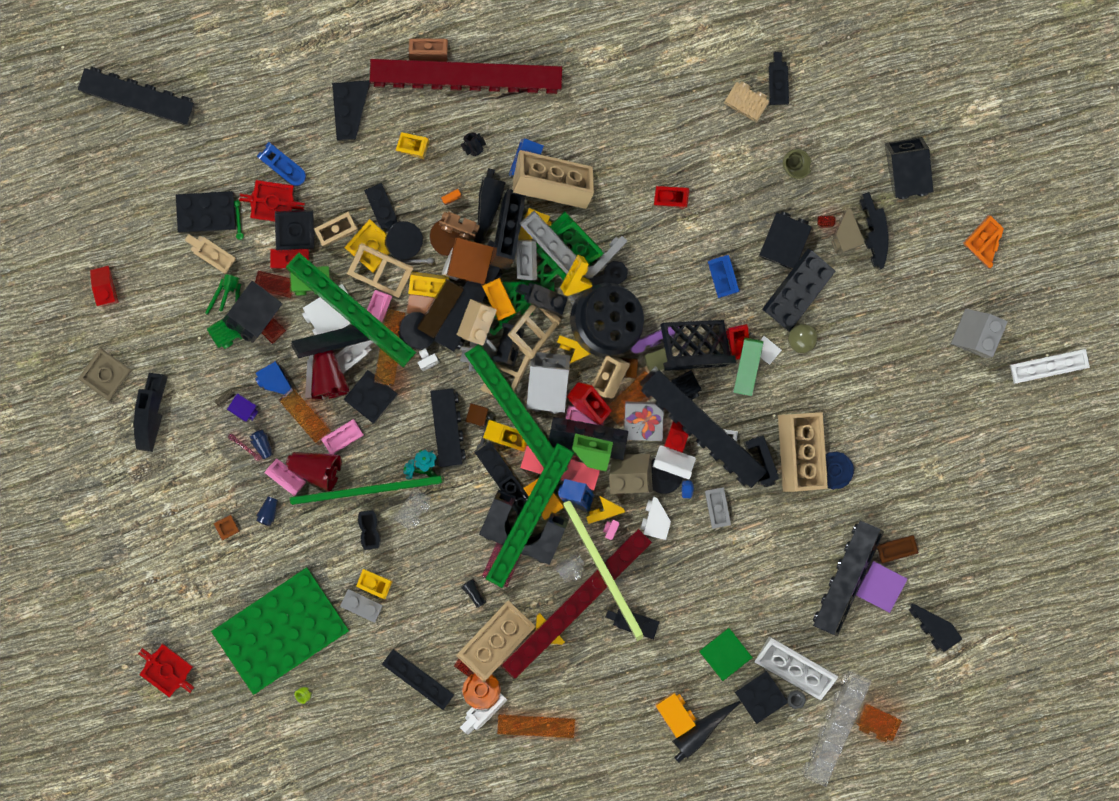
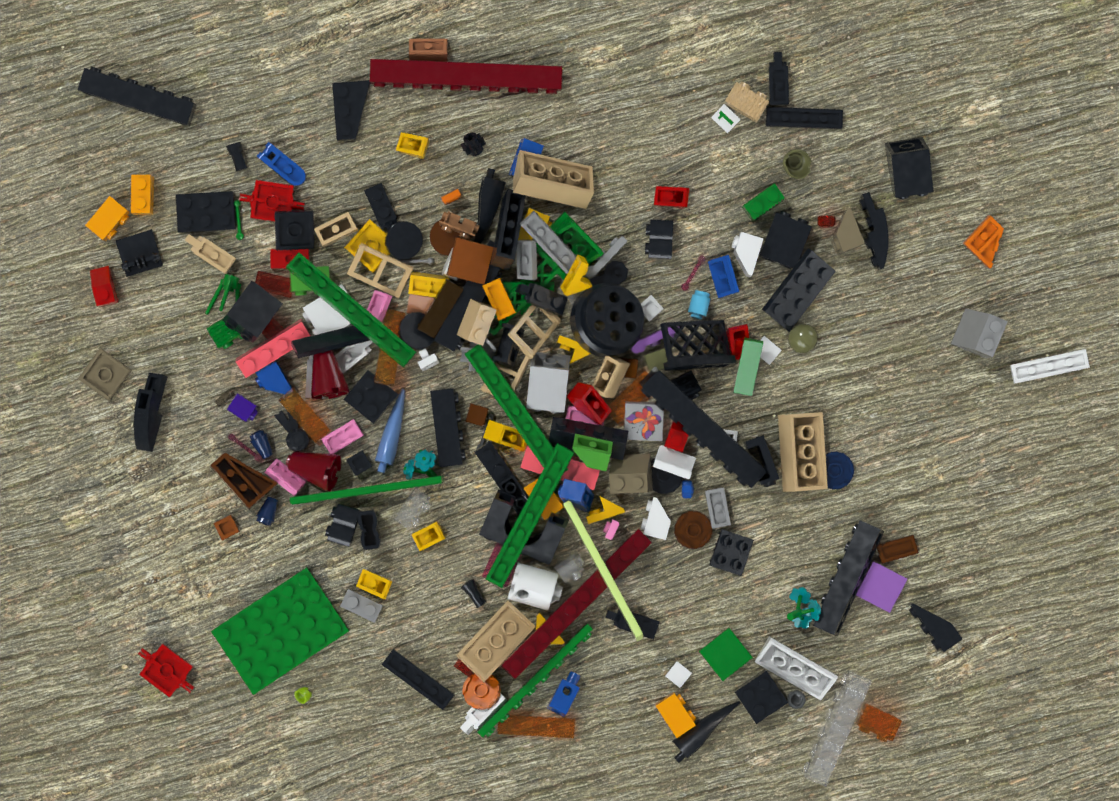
none -> light orange brick [85,196,130,241]
none -> black hinge [115,229,163,277]
none -> light orange brick [131,175,154,215]
none -> reddish brown wedge [210,453,278,510]
none -> black pin [226,142,248,172]
none -> coral brick [236,319,311,378]
none -> black piece [274,409,310,452]
none -> black brick [325,504,361,547]
none -> black plate [346,450,373,476]
none -> medium blue piece [375,389,405,473]
none -> yellow slope [411,521,446,551]
none -> green plate [477,623,593,738]
none -> white cylinder [508,562,563,610]
none -> blue torso [547,671,581,717]
none -> white tile [641,295,663,322]
none -> black brick [645,219,673,260]
none -> white tile [665,661,692,688]
none -> reddish brown tile [674,511,712,549]
none -> clear pink hinge [681,255,705,291]
none -> medium azure brick [688,290,711,320]
none -> black hinge [709,529,754,576]
none -> white sticker [711,104,741,133]
none -> white slope [731,232,763,278]
none -> green brick [742,183,785,222]
none -> black tile [765,107,843,129]
none -> teal plant [787,587,821,629]

